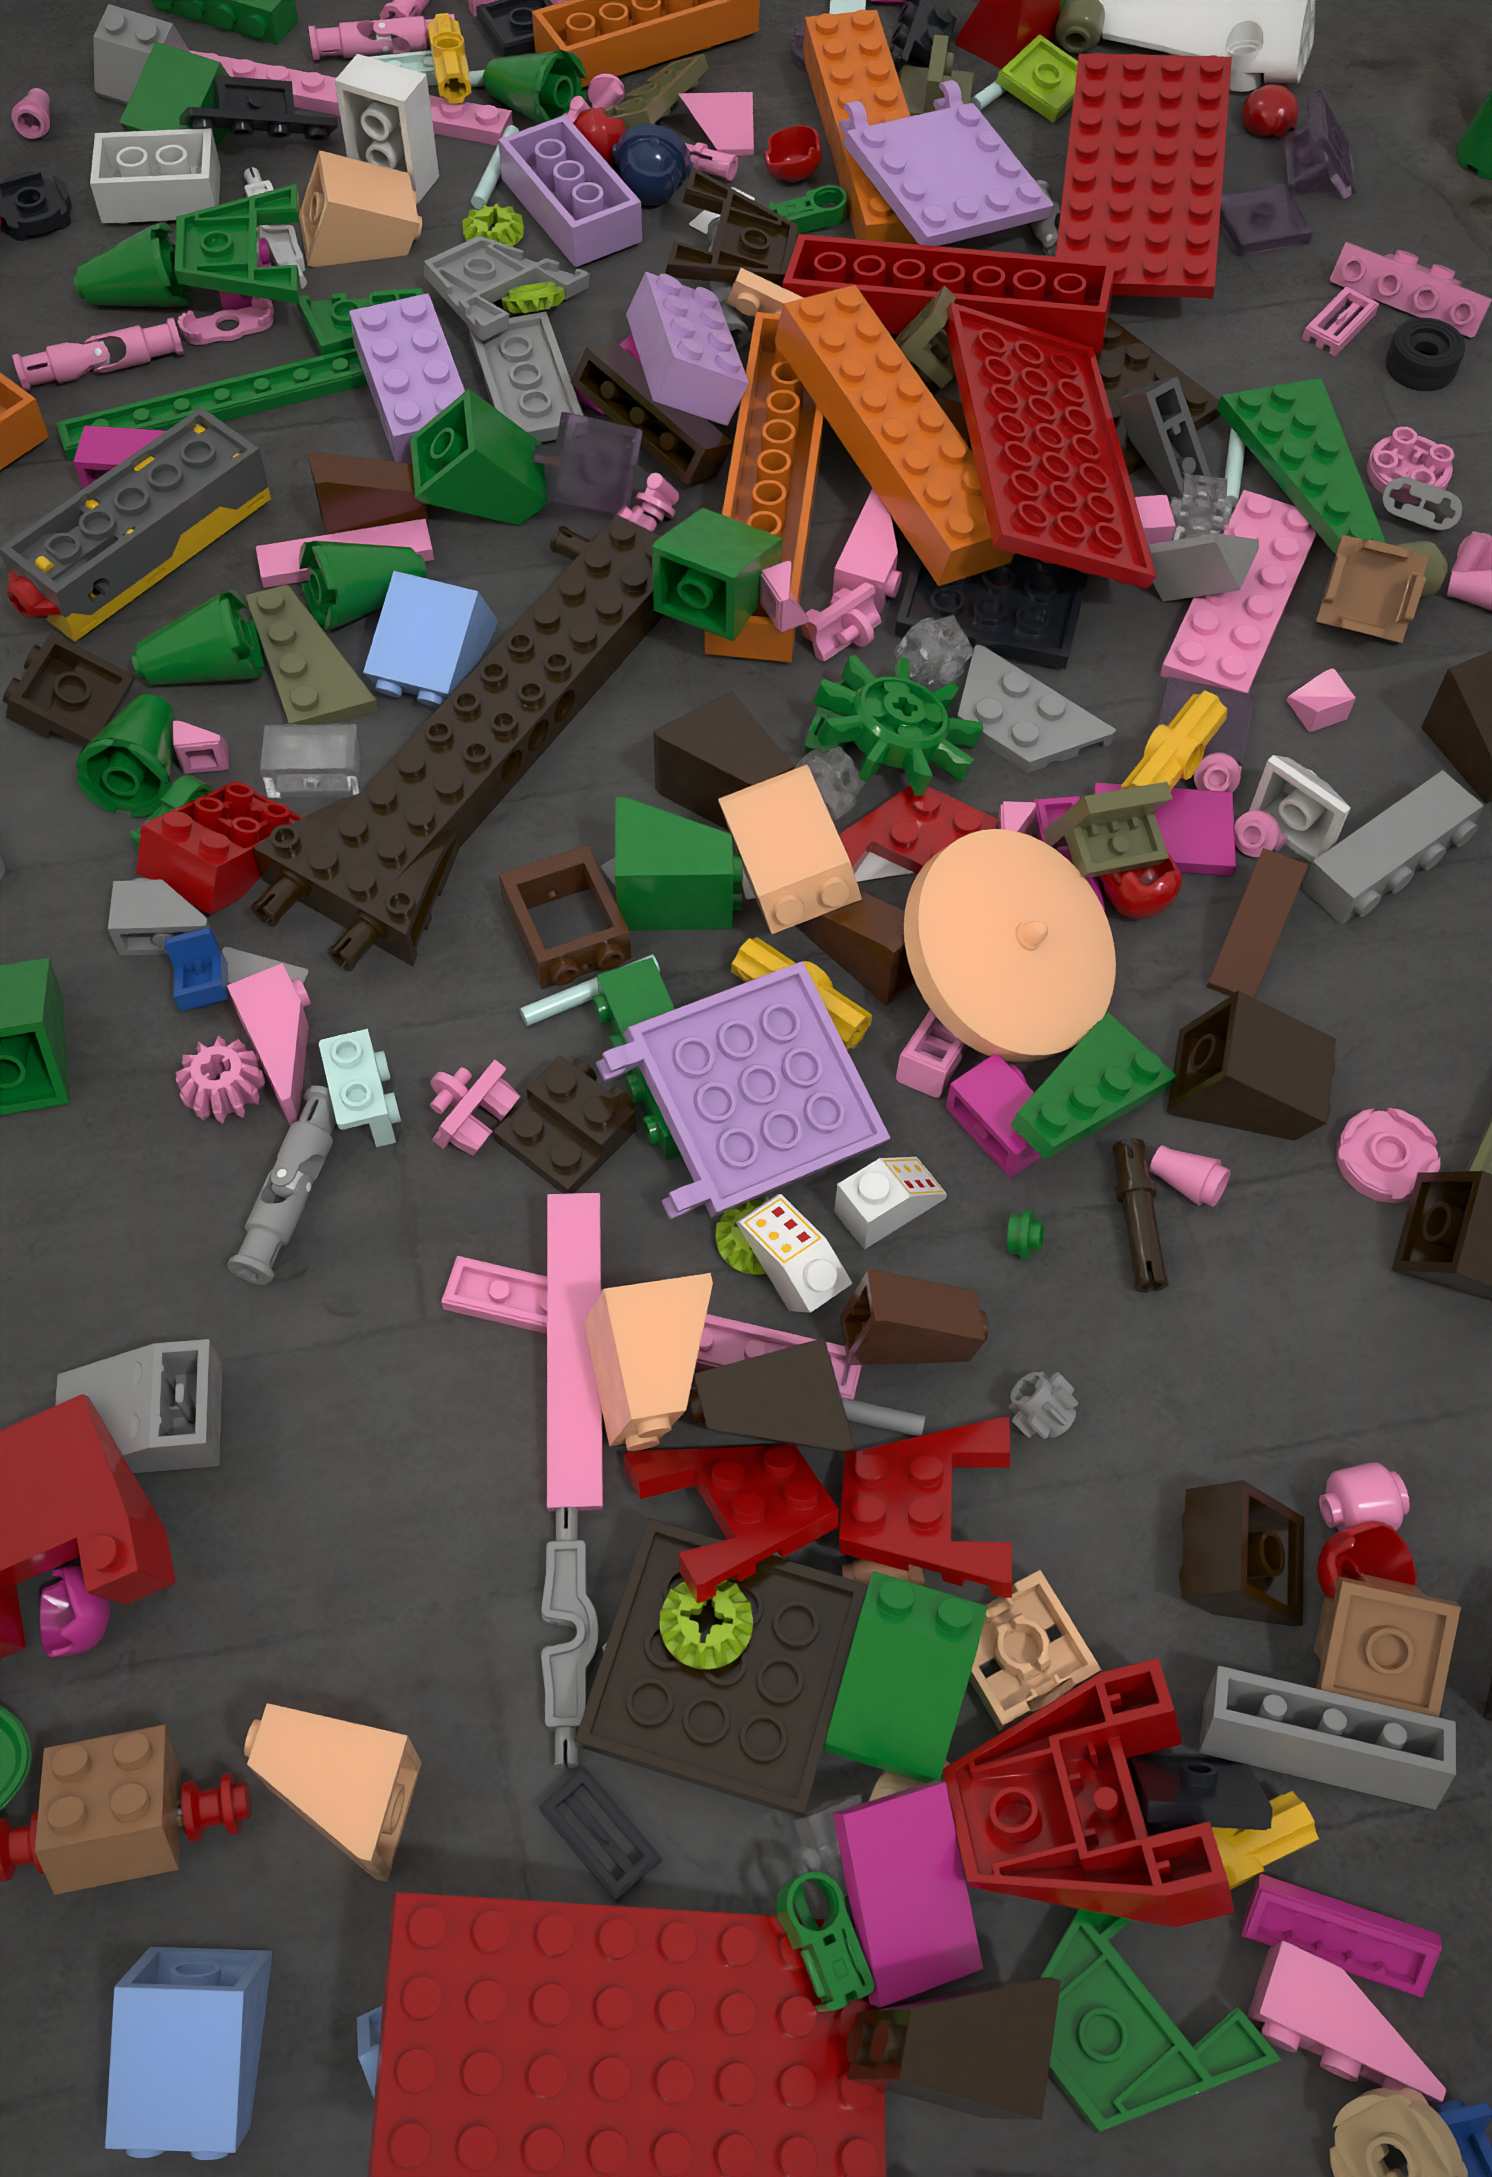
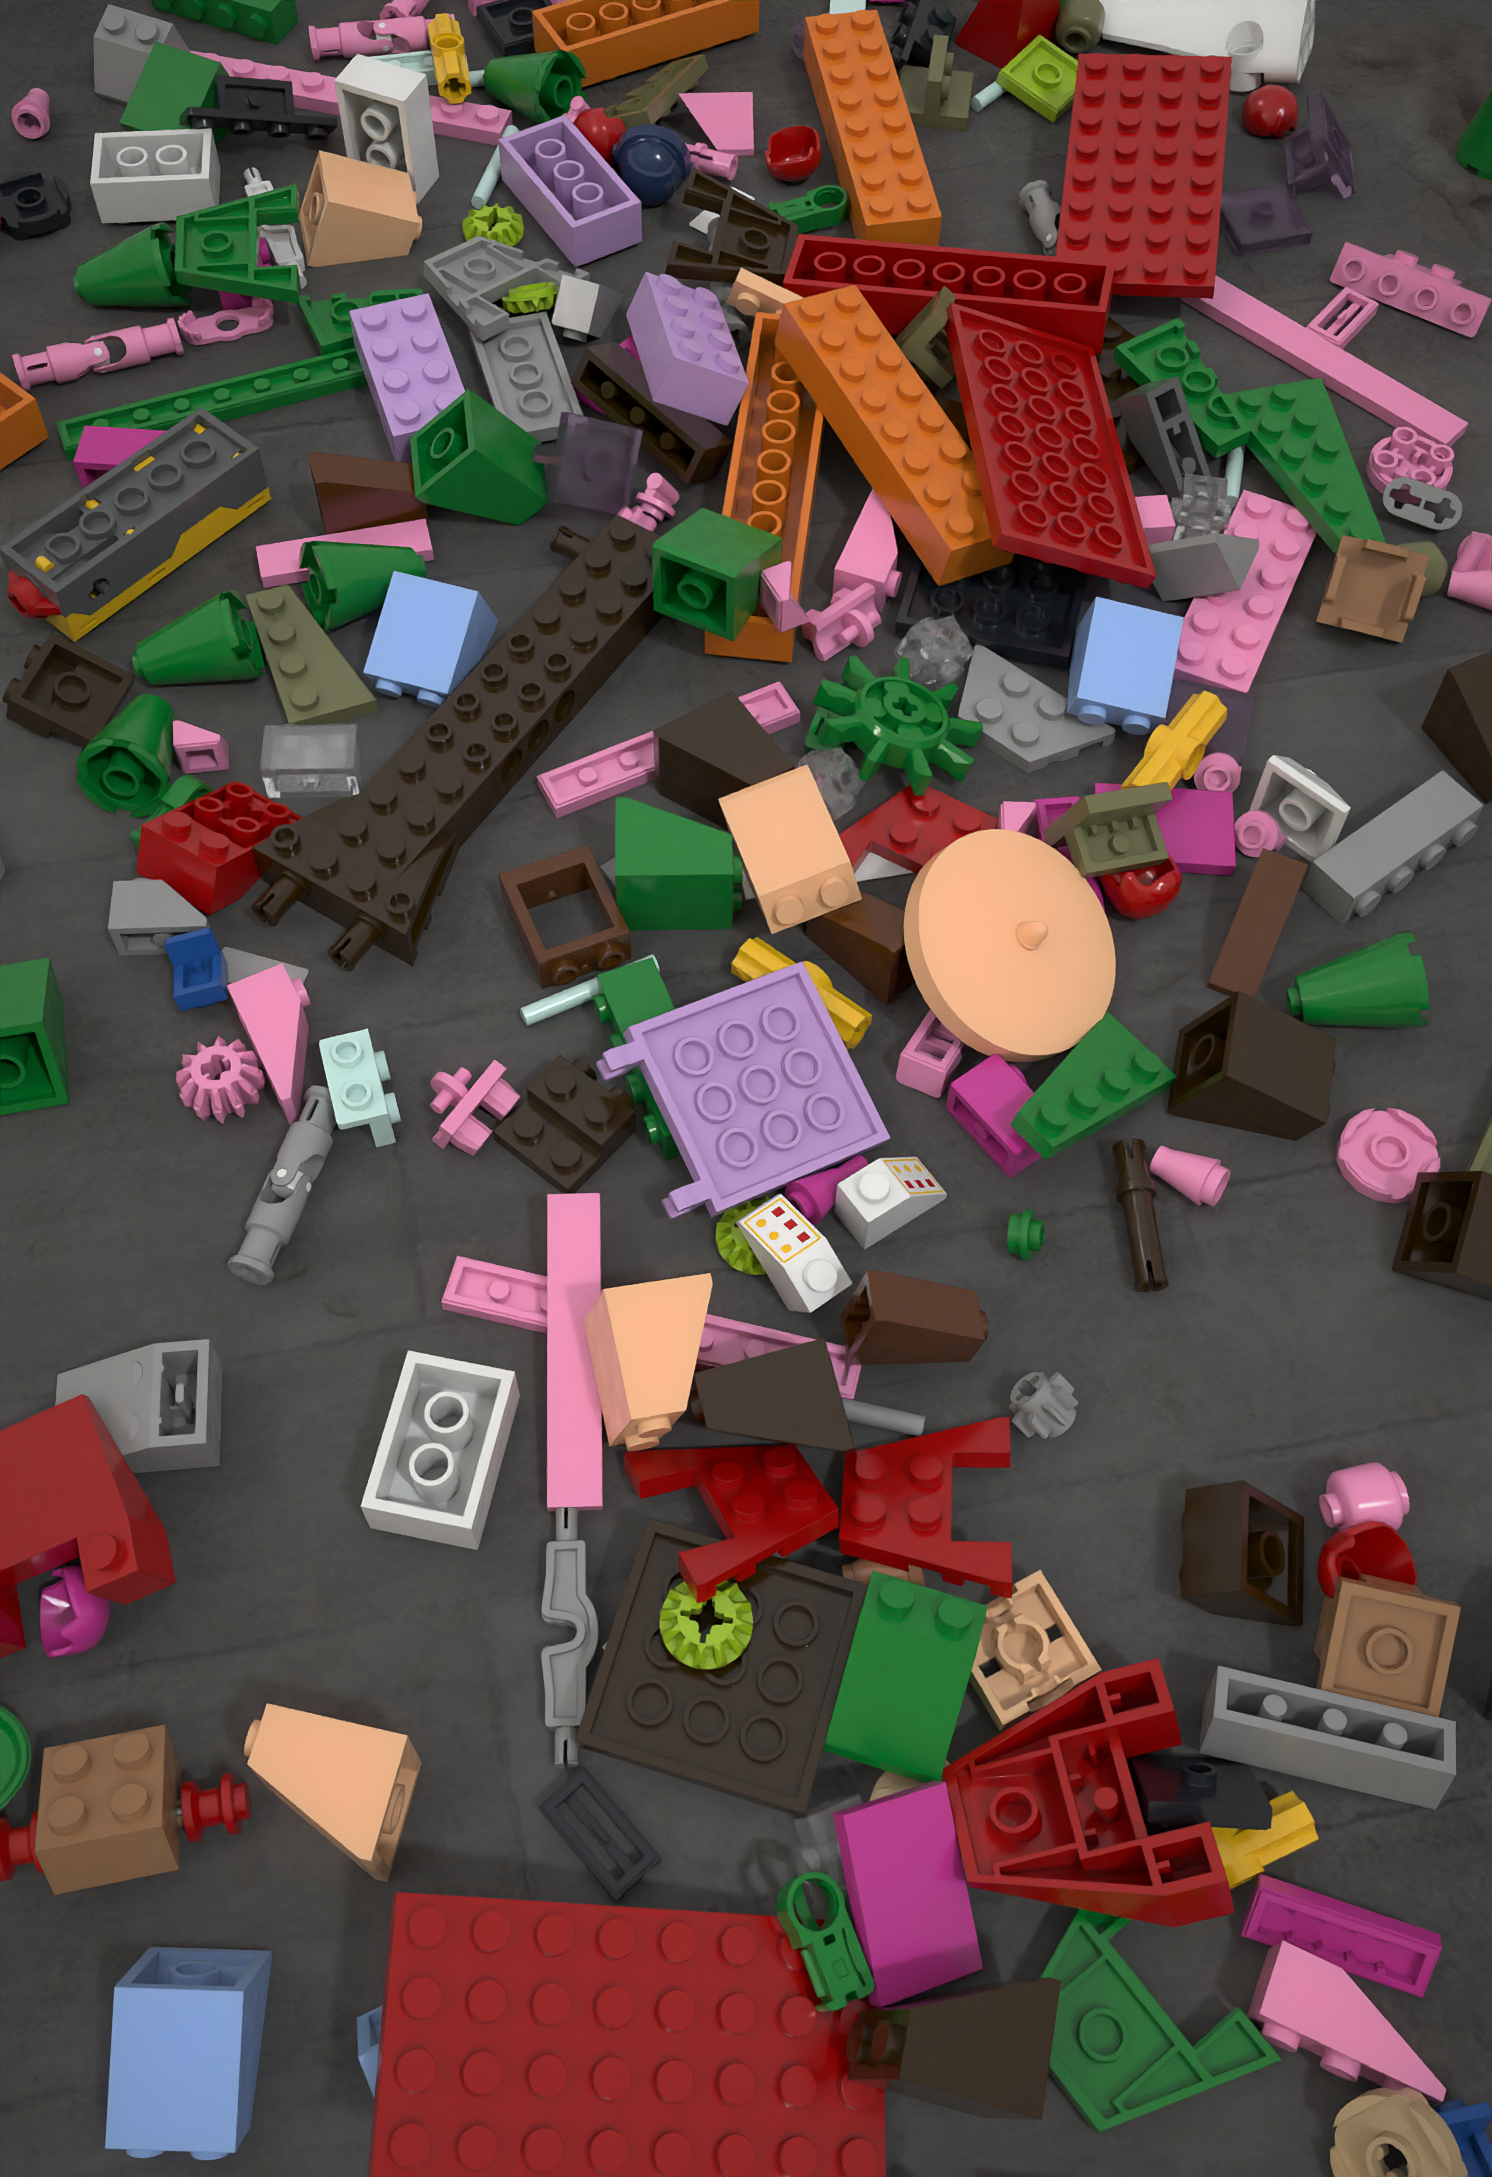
bright pink plate [588,74,625,109] -> none
lavender plate [839,80,1054,246] -> none
bright pink slope [1287,668,1356,733] -> none
black tyre [1386,318,1465,391] -> none
none -> white brick [361,1350,520,1550]
none -> bright pink tile [537,681,800,818]
none -> light grey slope [551,274,623,343]
none -> dark pink cone [785,1154,869,1226]
none -> light blue slope [1066,597,1184,735]
none -> green wing [1113,317,1251,459]
none -> bright pink tile [1181,276,1468,447]
none -> green cone [1286,931,1430,1028]

